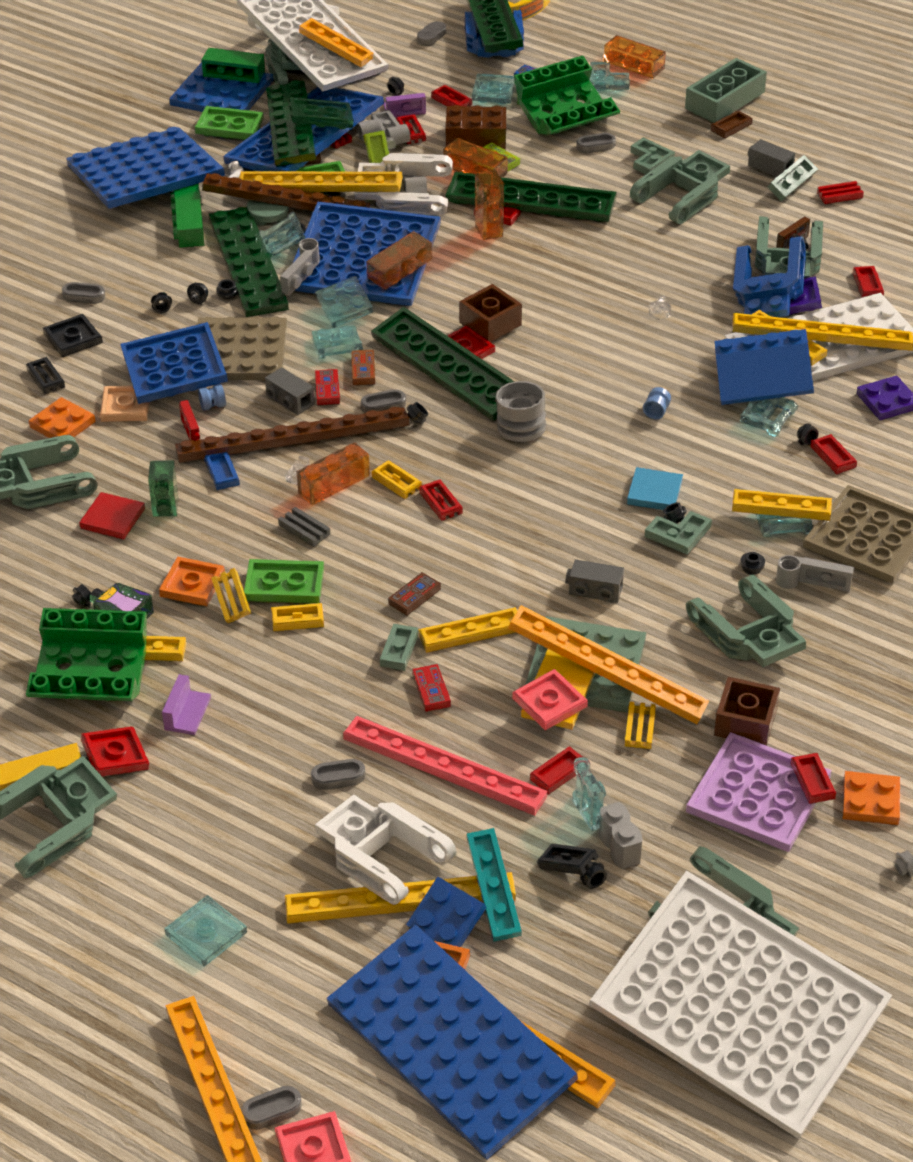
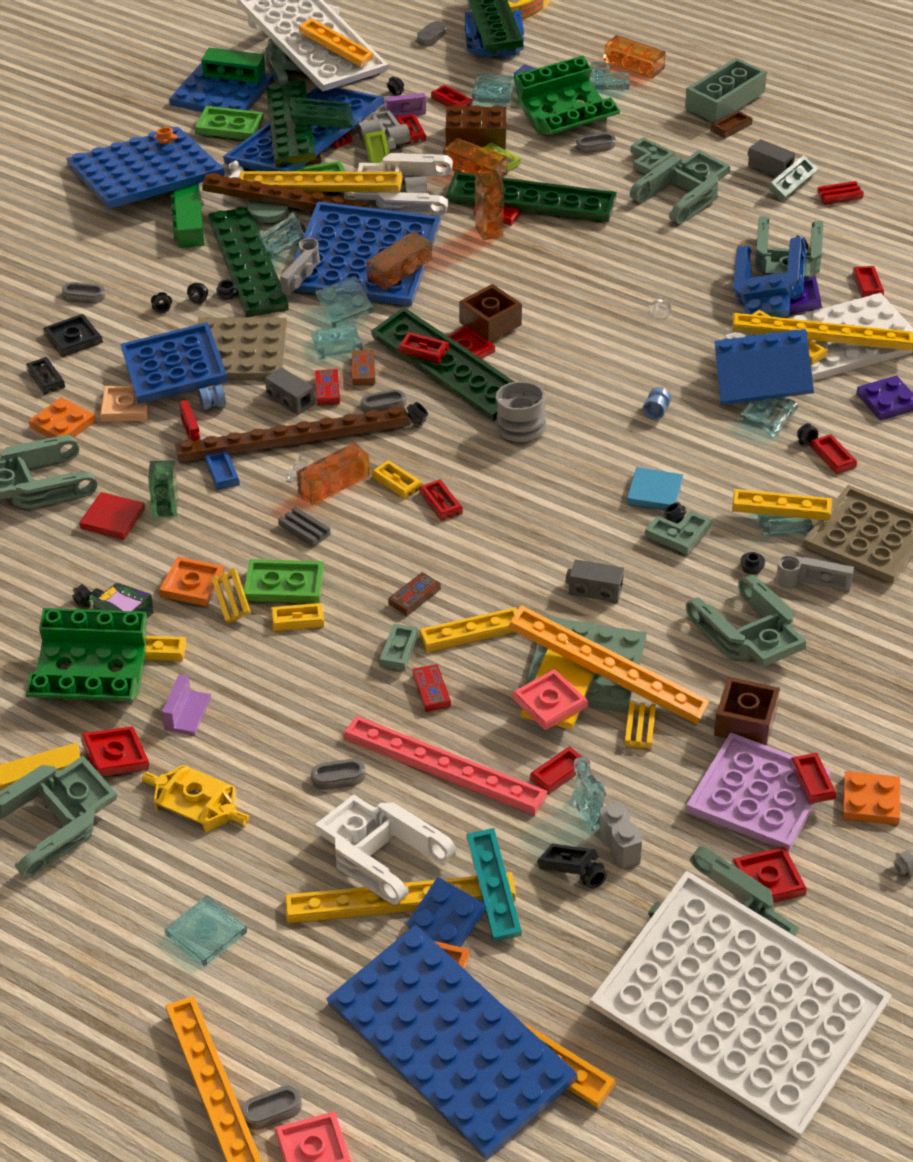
reddish brown tile [776,216,811,249] -> none
none -> yellow plate [142,765,250,833]
none -> orange plate [154,127,177,144]
none -> red tile [398,332,449,363]
none -> red tile [732,847,807,903]

